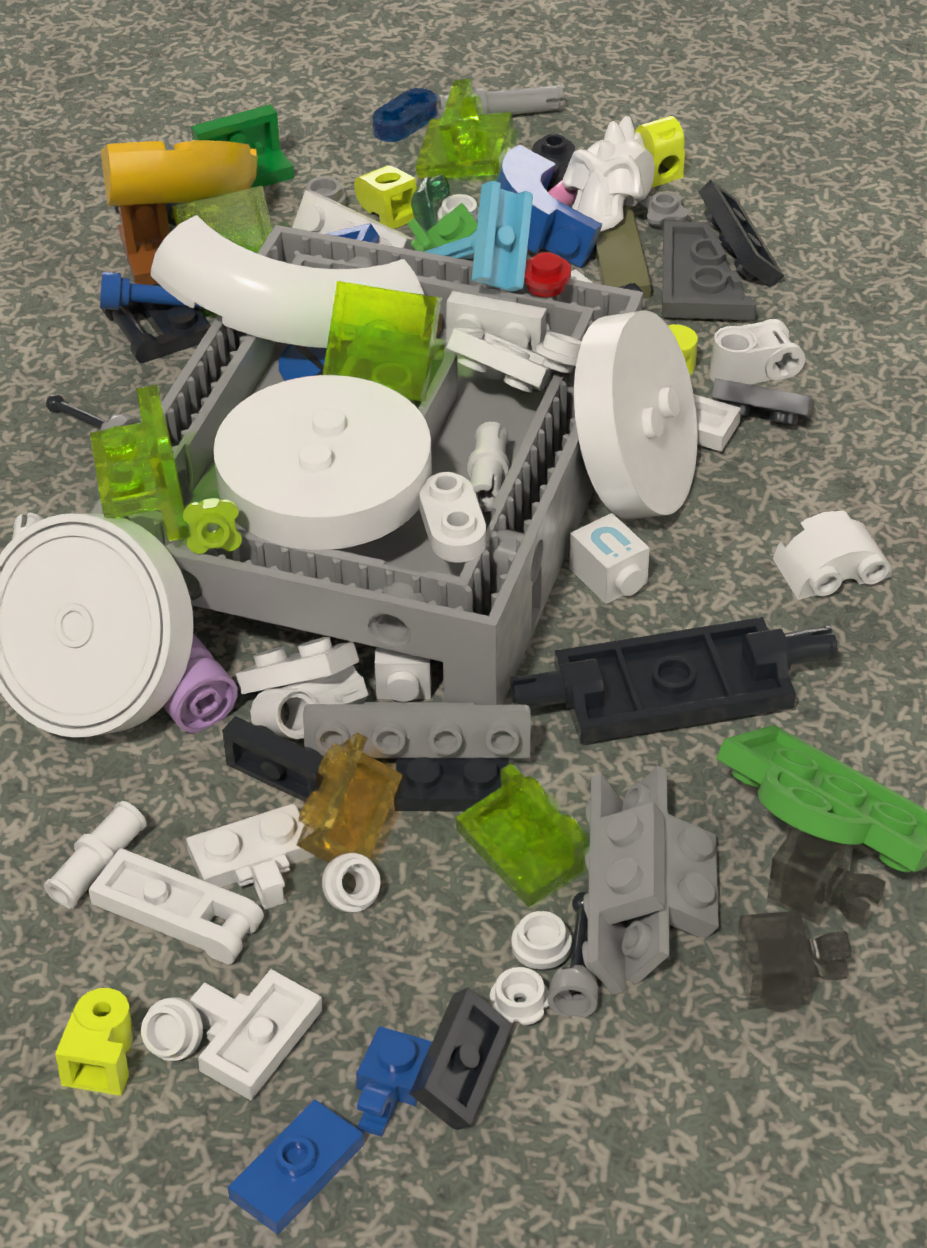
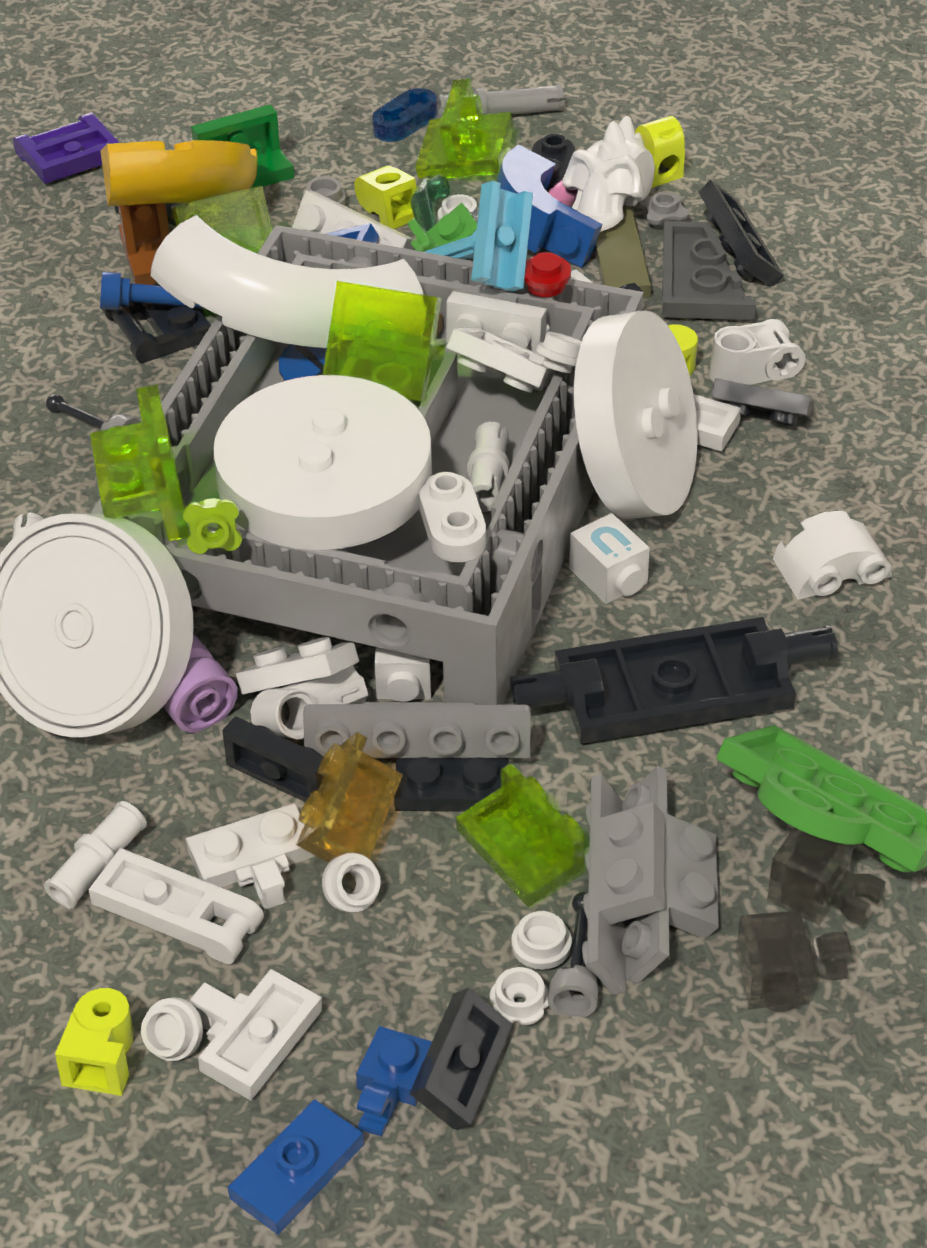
none -> dark purple plate [13,112,119,184]

